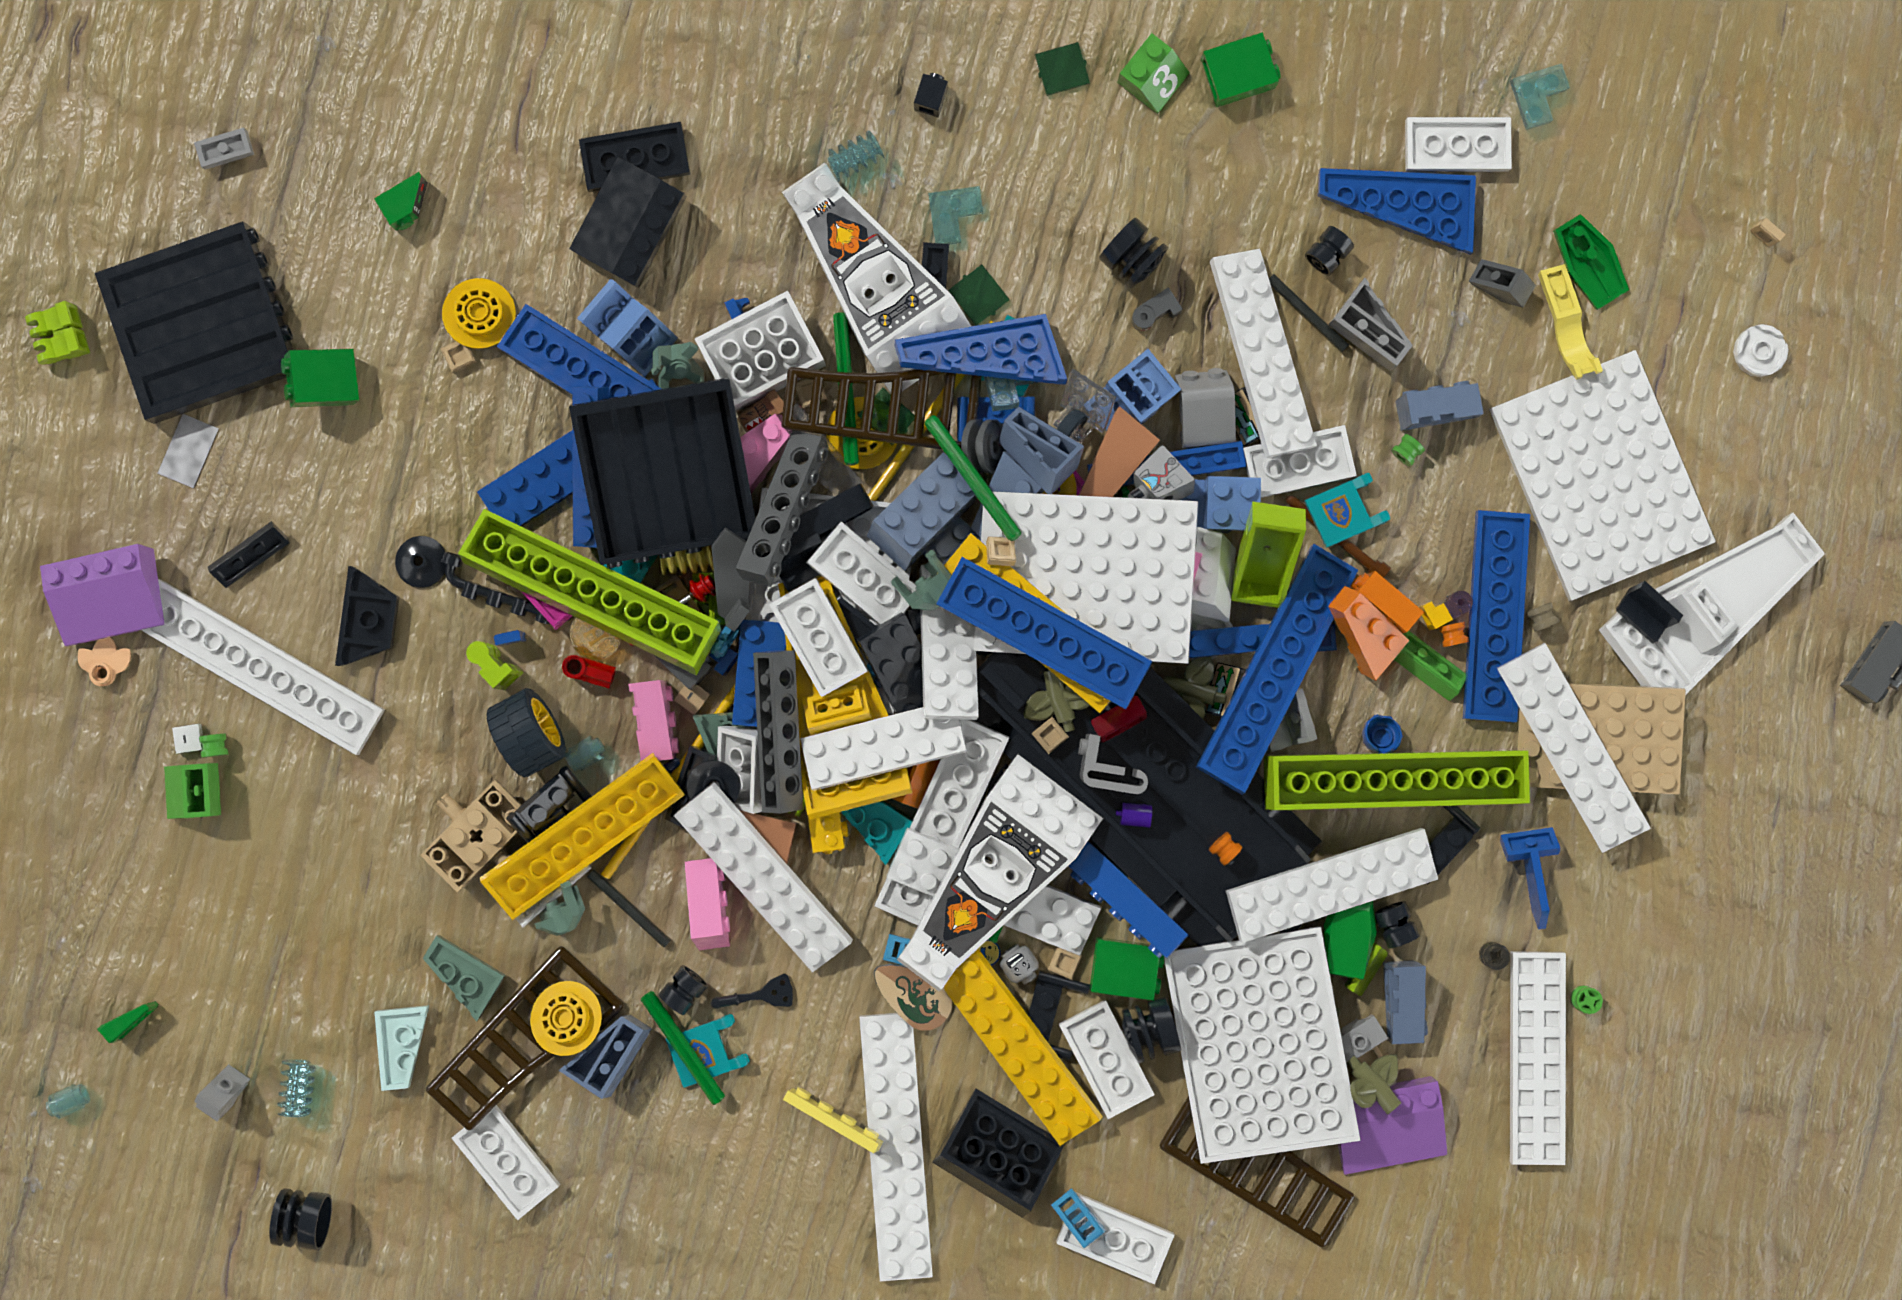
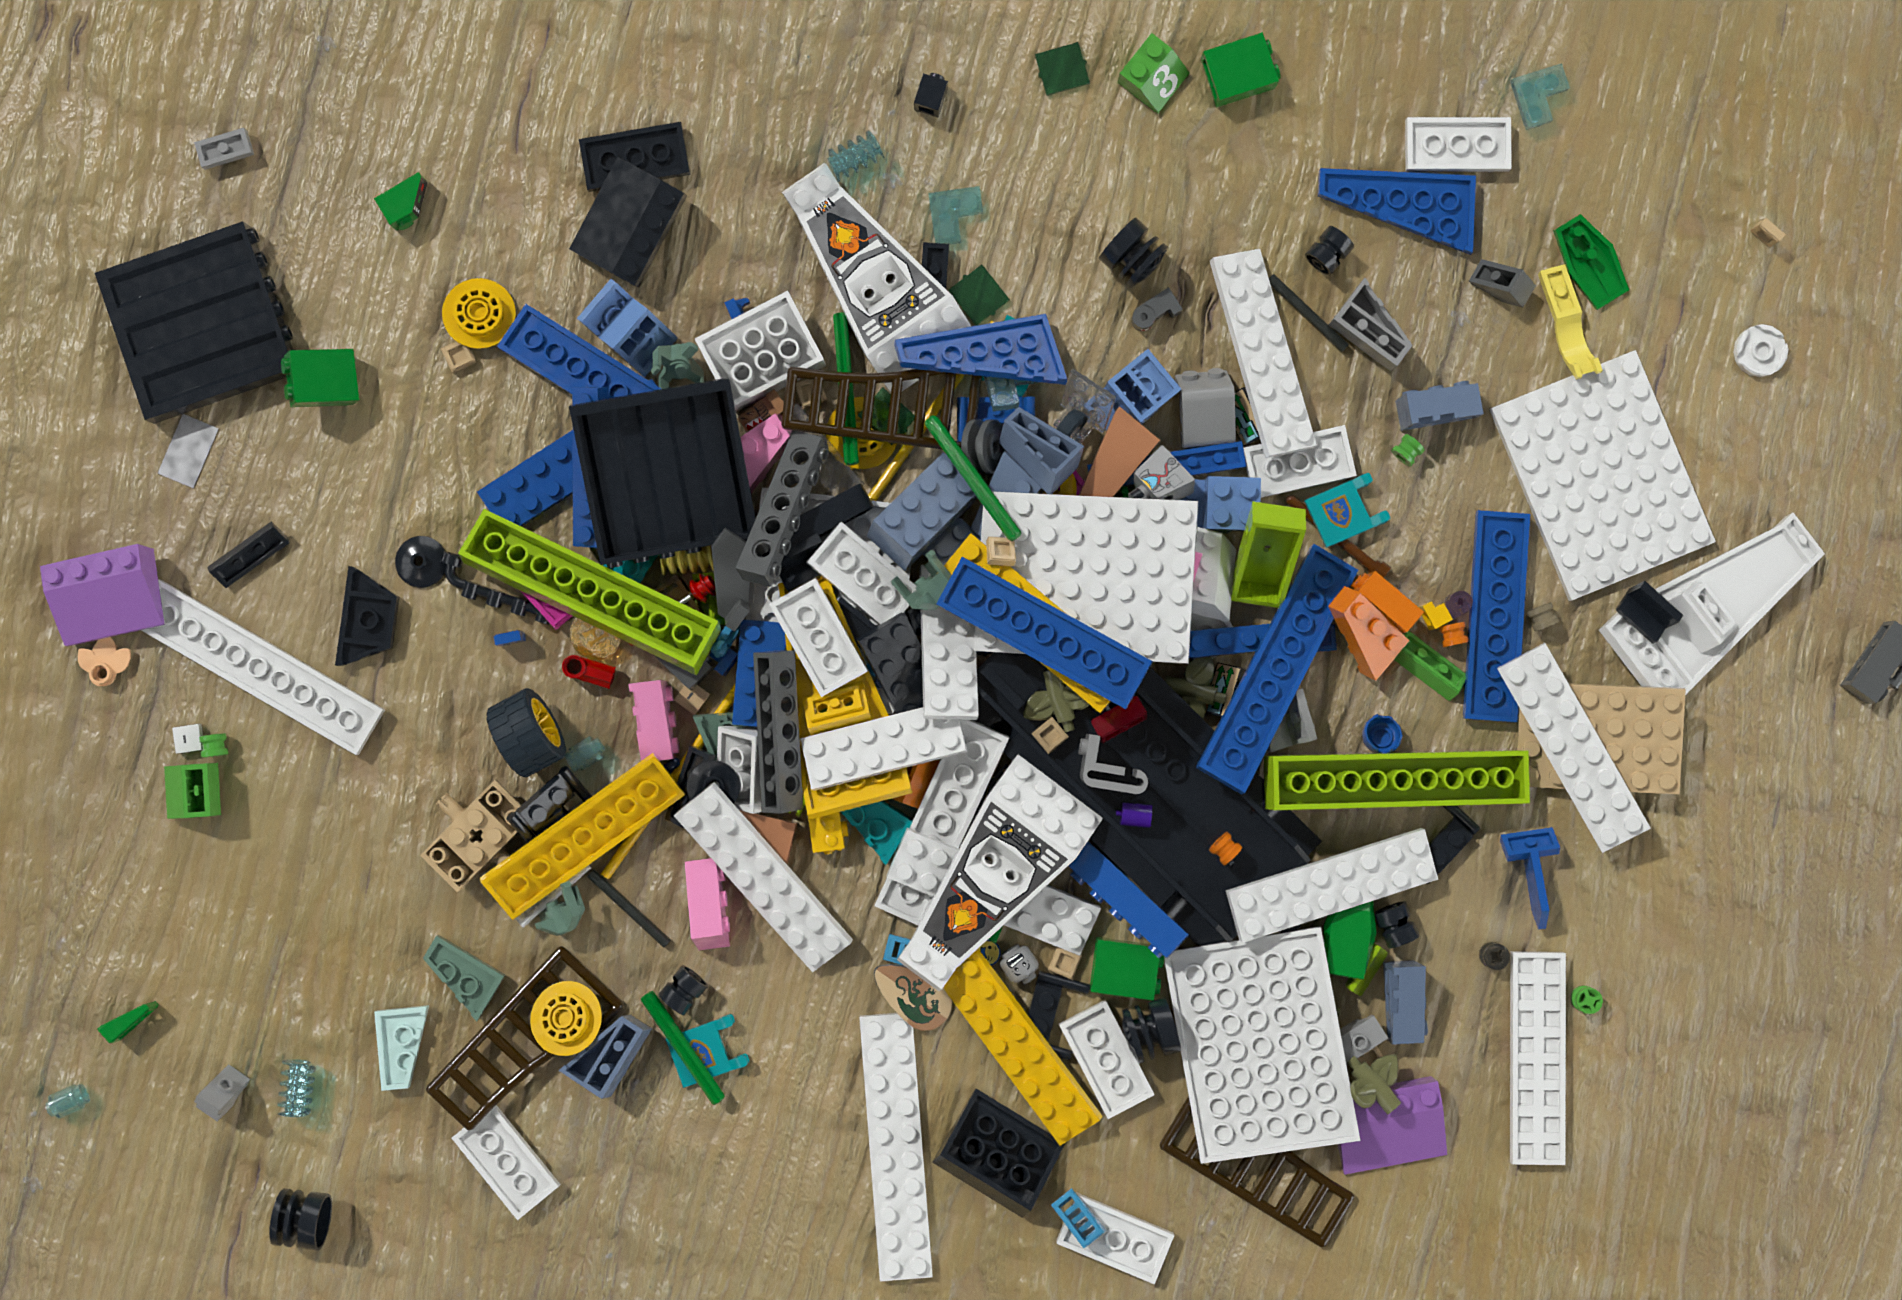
lime legs [25,301,90,365] -> none
lime legs [466,641,524,691] -> none
black piece [710,974,793,1009] -> none
light yellow plate [783,1087,884,1153] -> none

